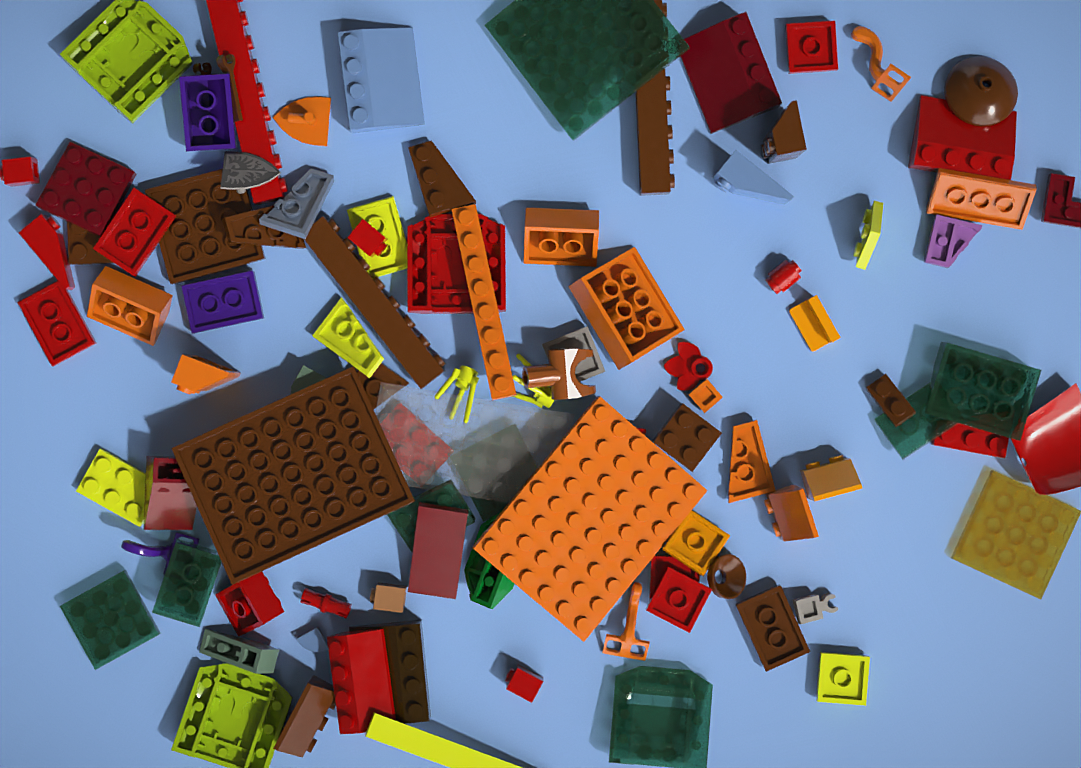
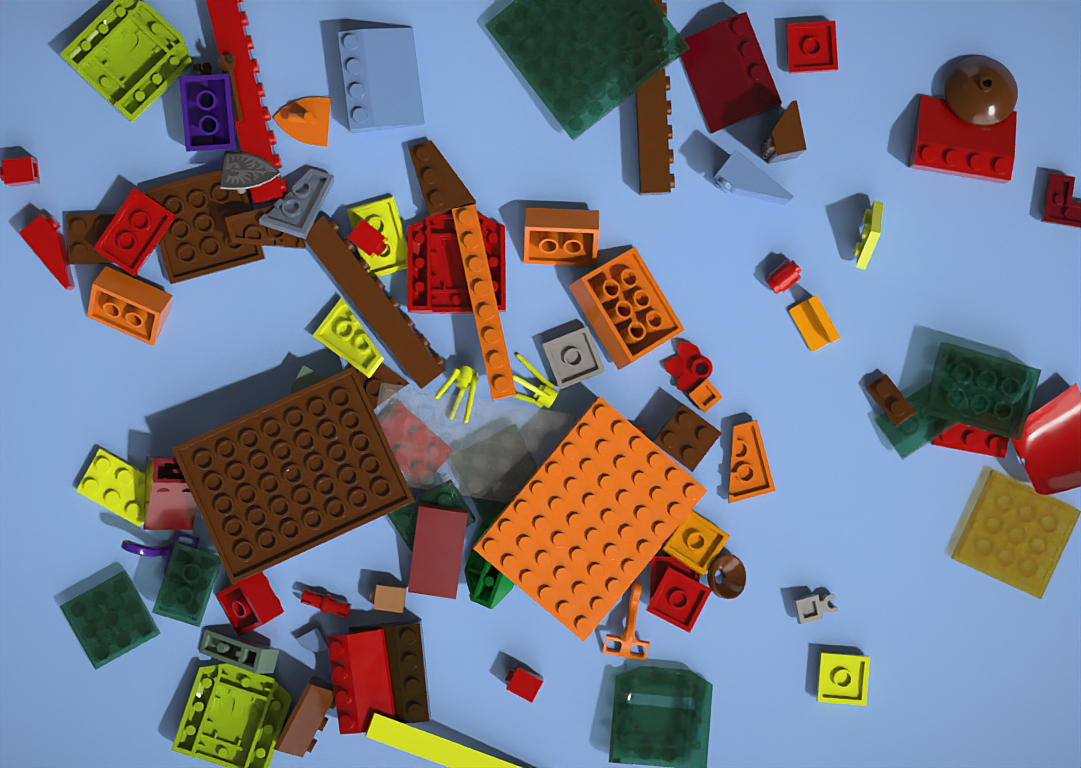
red tile [17,280,97,367] -> none
dark red plate [36,142,137,237] -> none
orange slope [171,354,241,394] -> none
dark purple plate [181,270,265,334] -> none
dark orange connector [522,348,596,400] -> none
reddish brown plate [735,584,810,672] -> none
orange slope [764,484,819,541] -> none
light orange slope [800,455,863,502] -> none
orange piece [851,26,911,102] -> none
medium lavender wing [924,215,982,268] -> none
orange tile [926,168,1037,230] -> none

